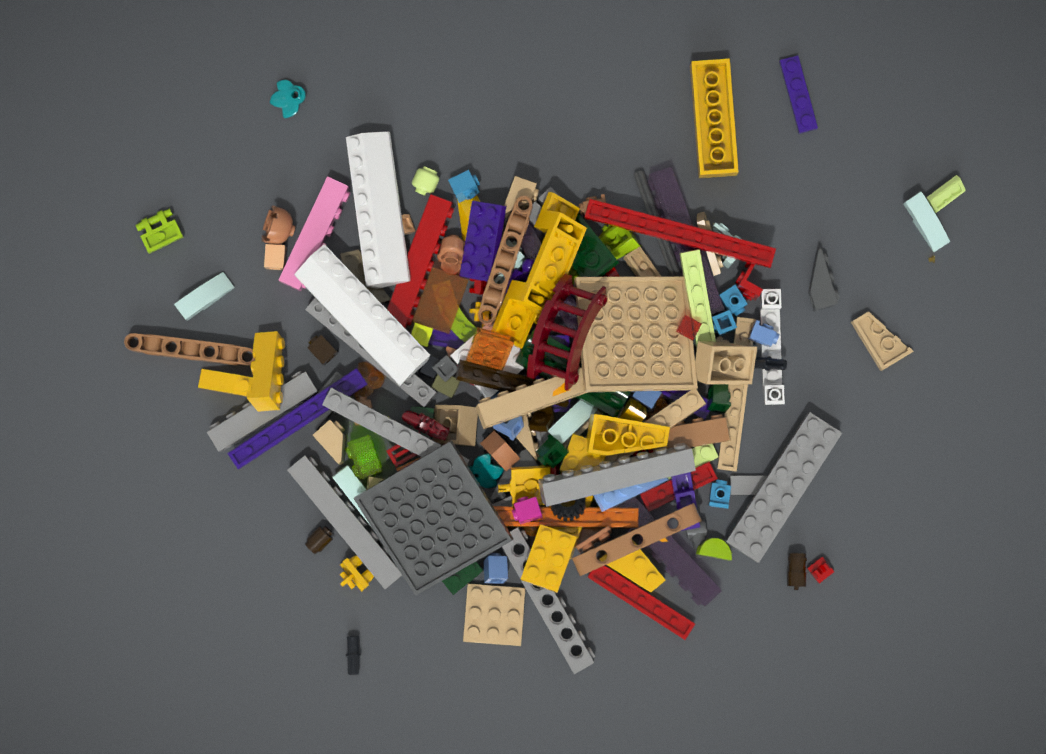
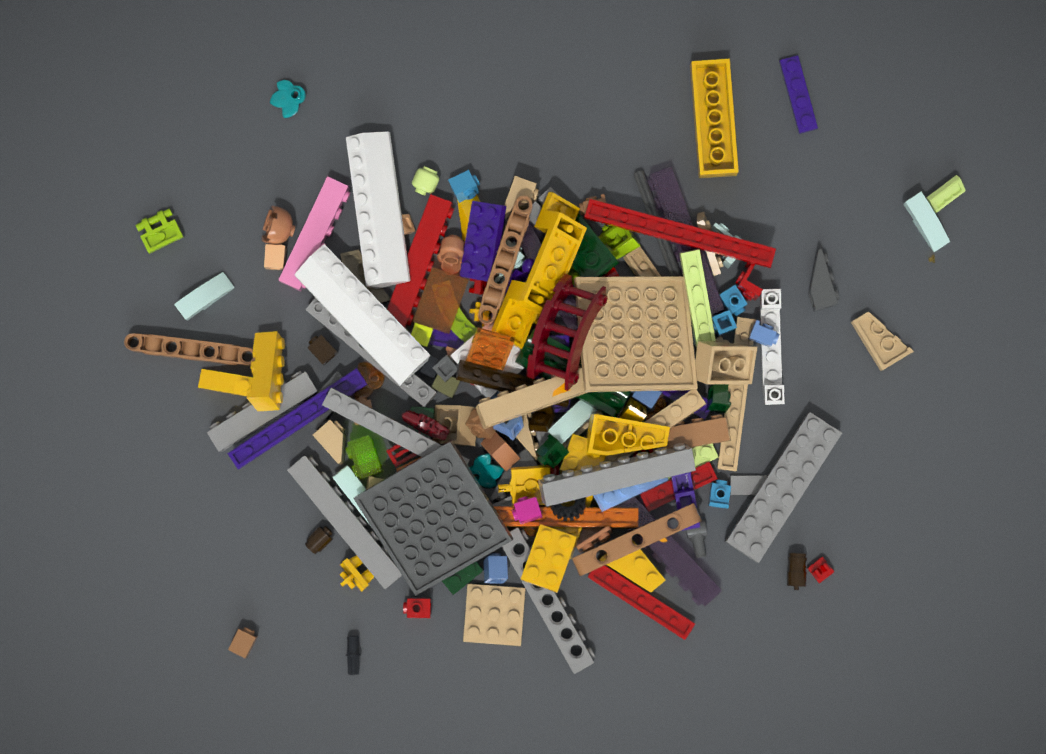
clear red tile [675,315,702,341] -> none
lime tile [696,538,732,561] -> none
black axle [754,356,787,371] -> none
none -> medium nougat brick [228,627,258,658]
none -> red brick [403,598,431,618]
none -> medium nougat brick [465,409,496,439]

